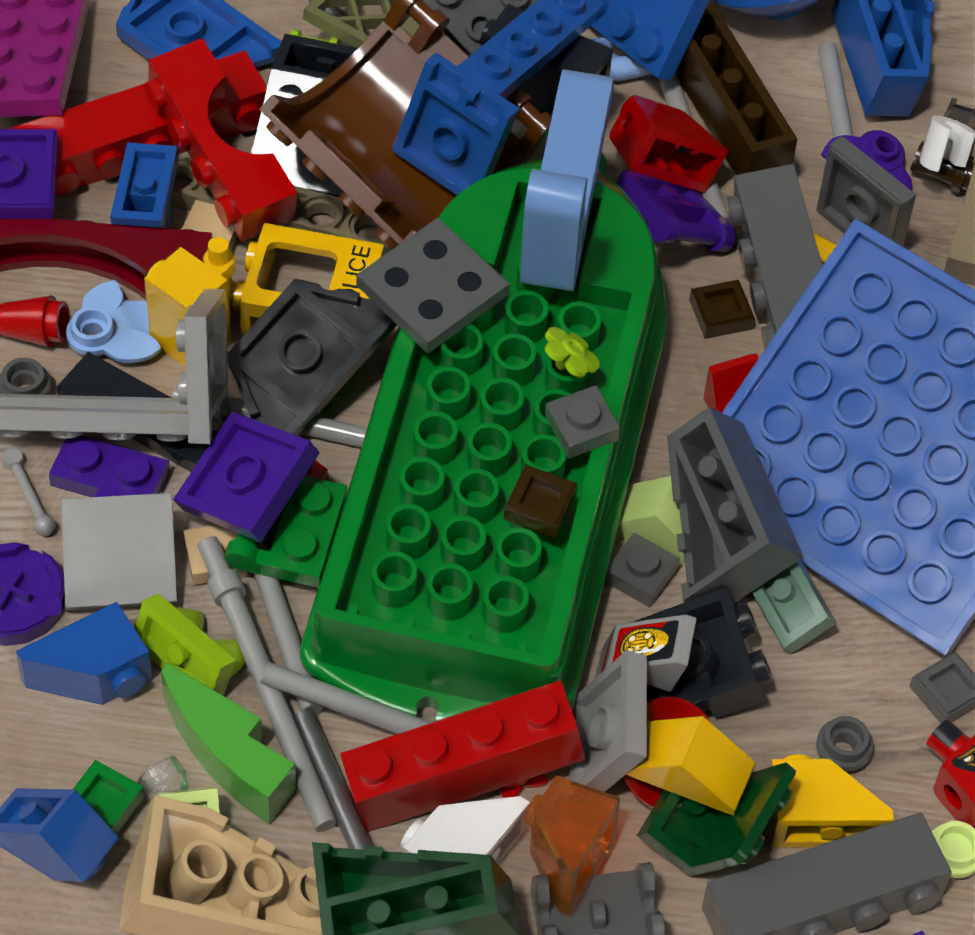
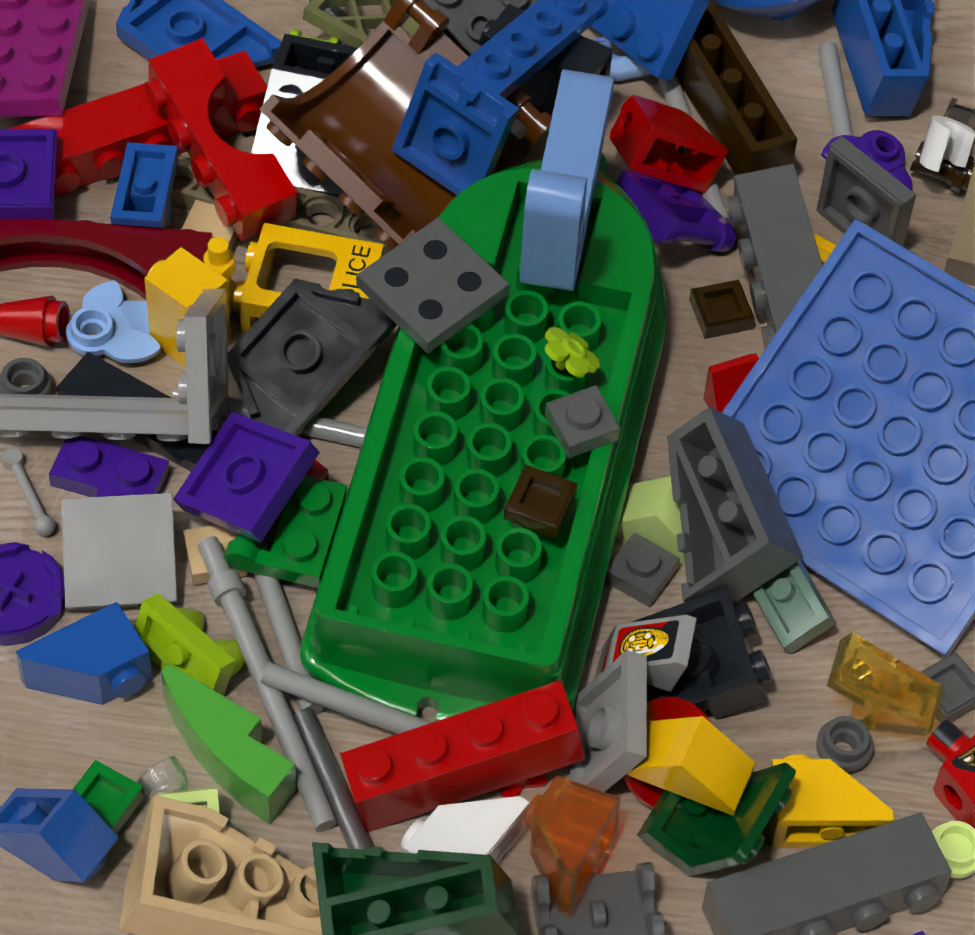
none -> clear yellow slope [827,632,943,736]

